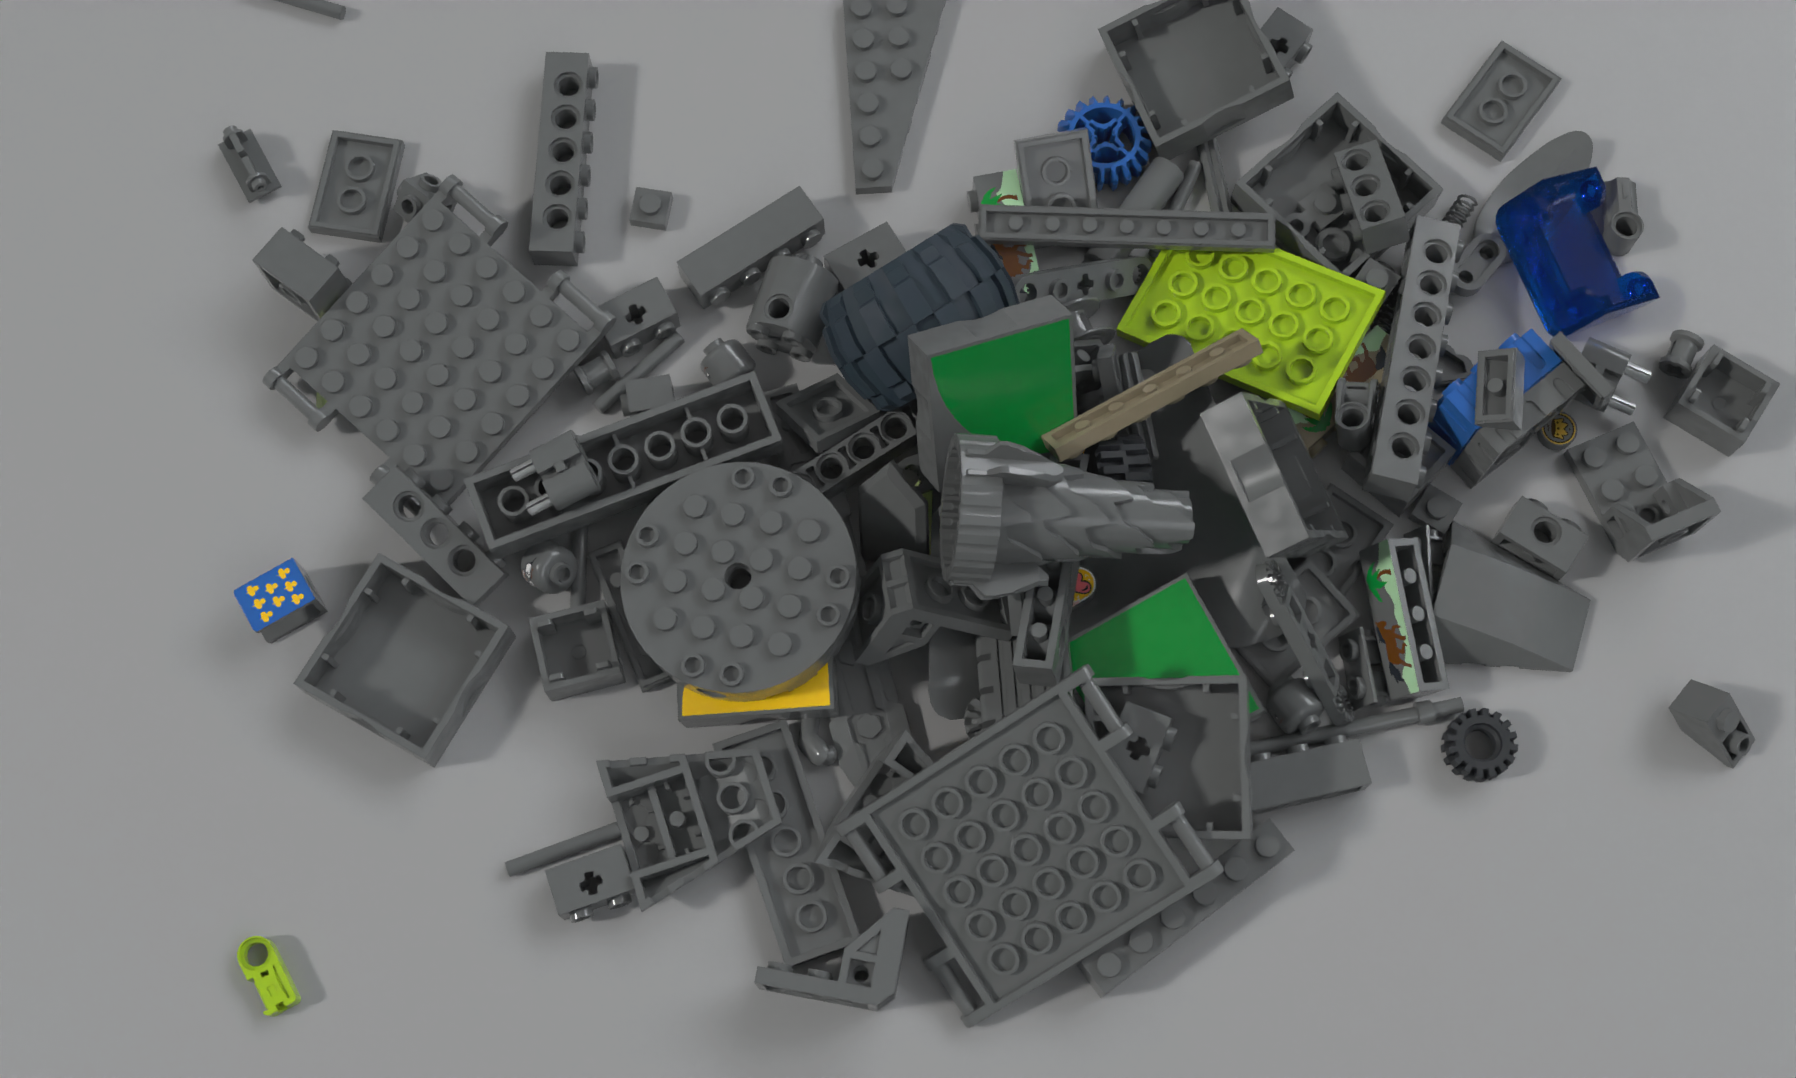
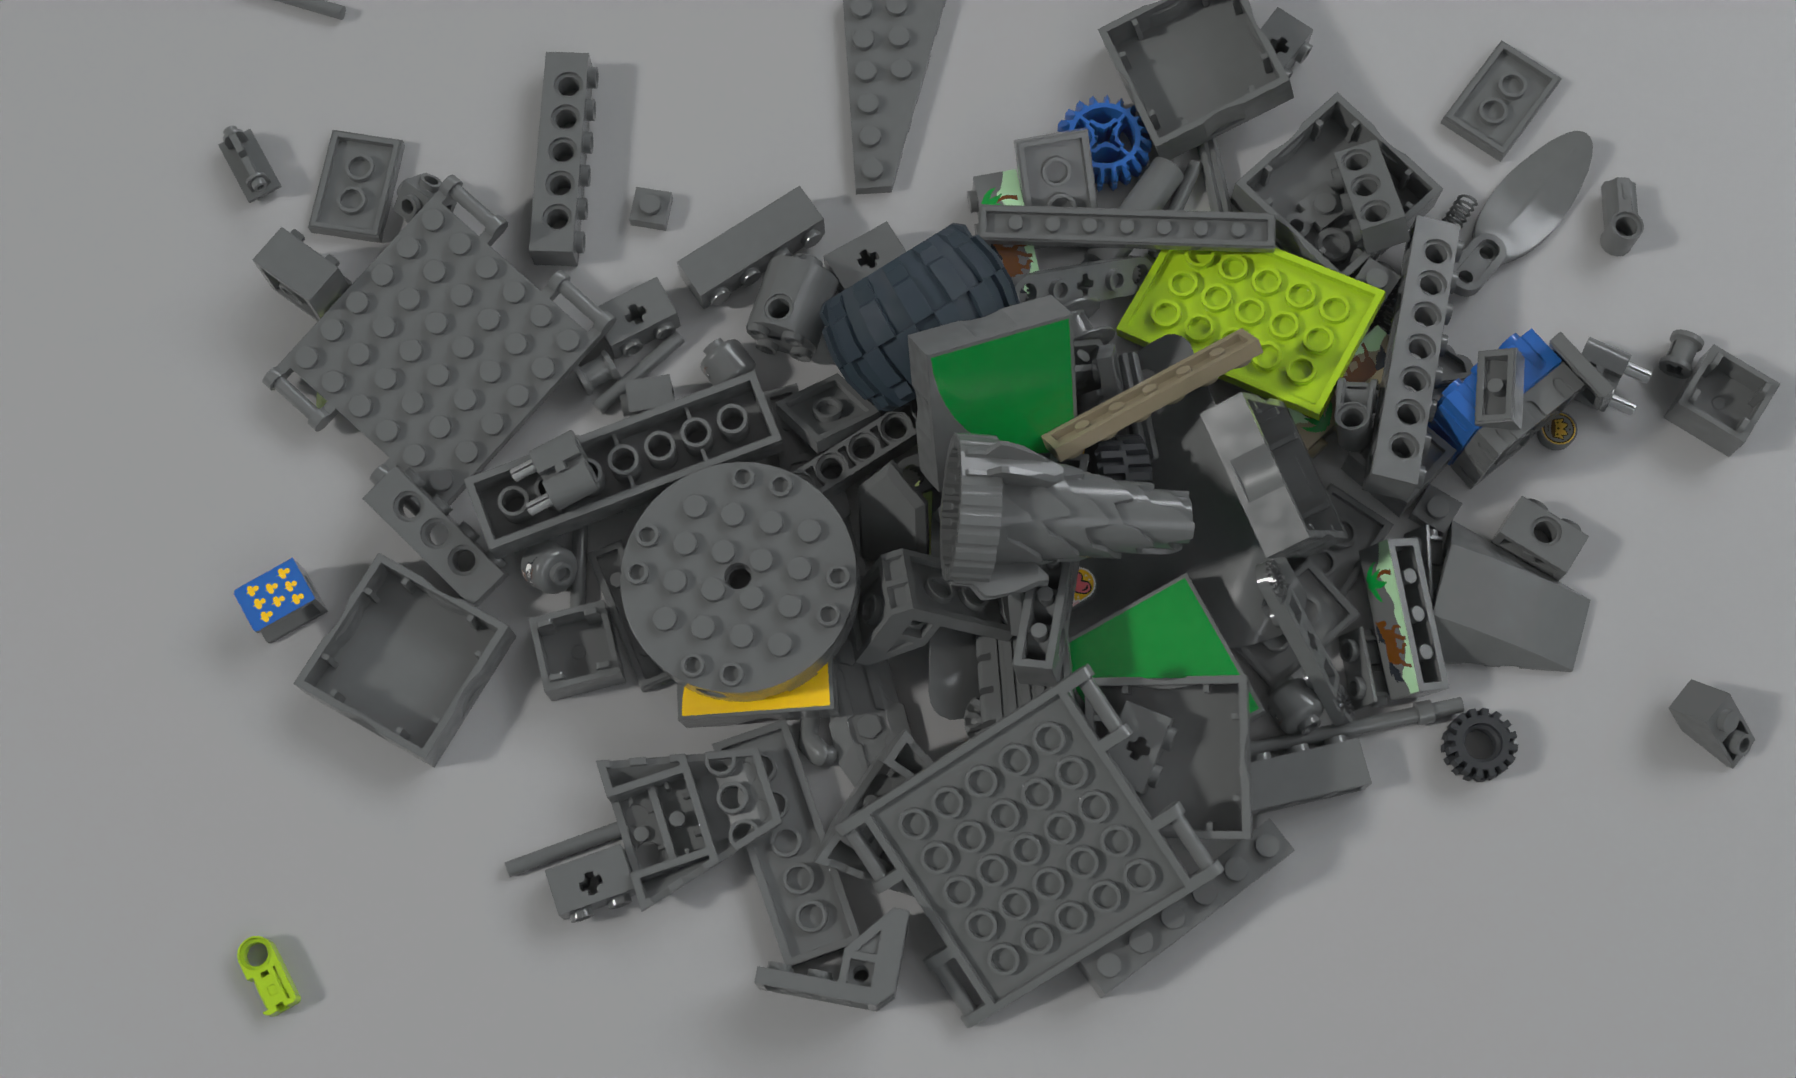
clear blue windscreen [1495,166,1660,337] -> none
dark grey bracket [1564,422,1721,562] -> none

